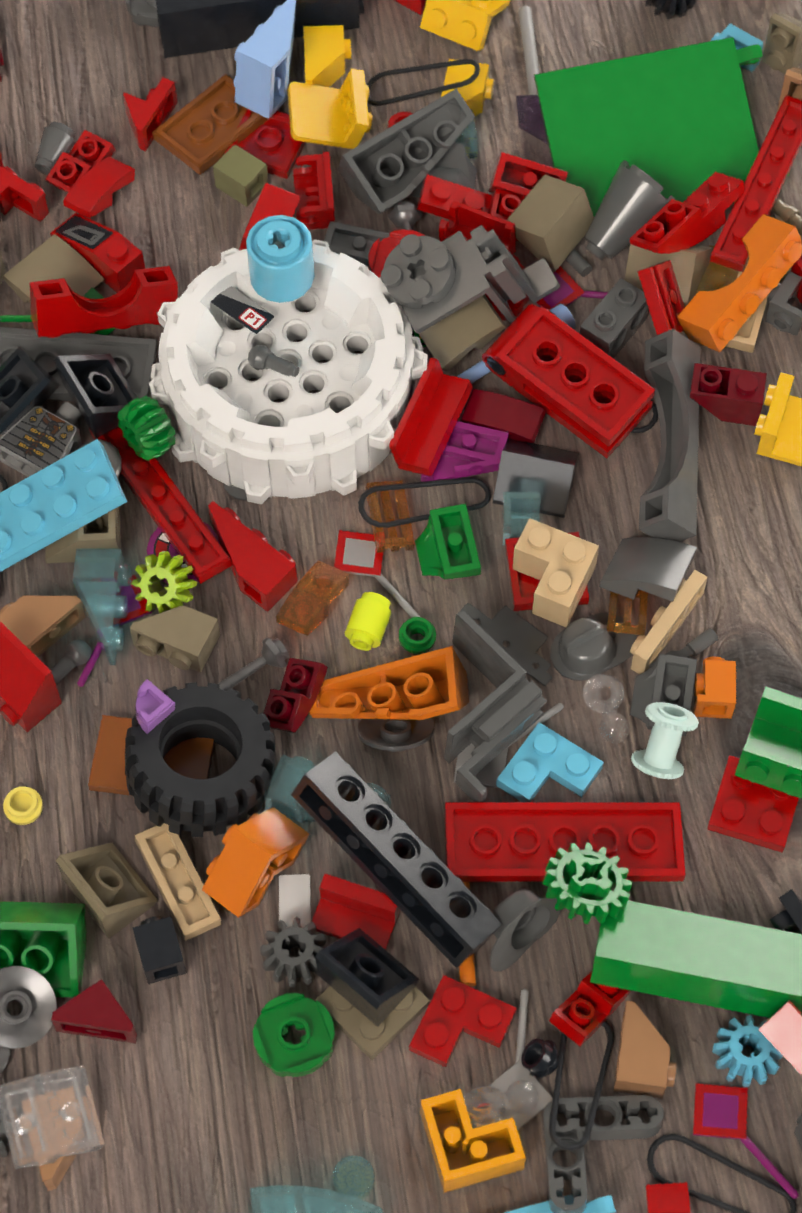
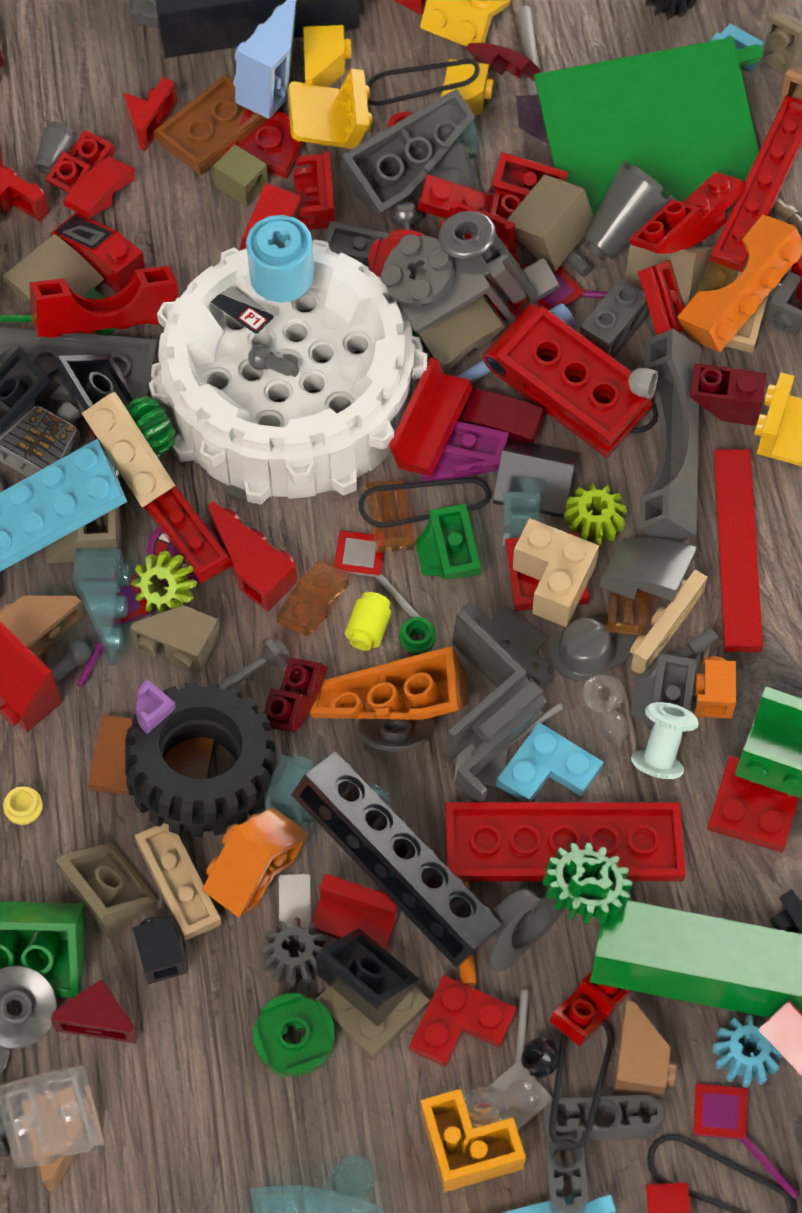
none -> tan plate [82,392,175,507]
none -> flat silver piece [438,211,496,259]
none -> dark red slope [465,43,541,81]
none -> lime gear [564,482,627,546]
none -> light grey hinge [628,368,658,399]
none -> red tile [713,449,763,652]

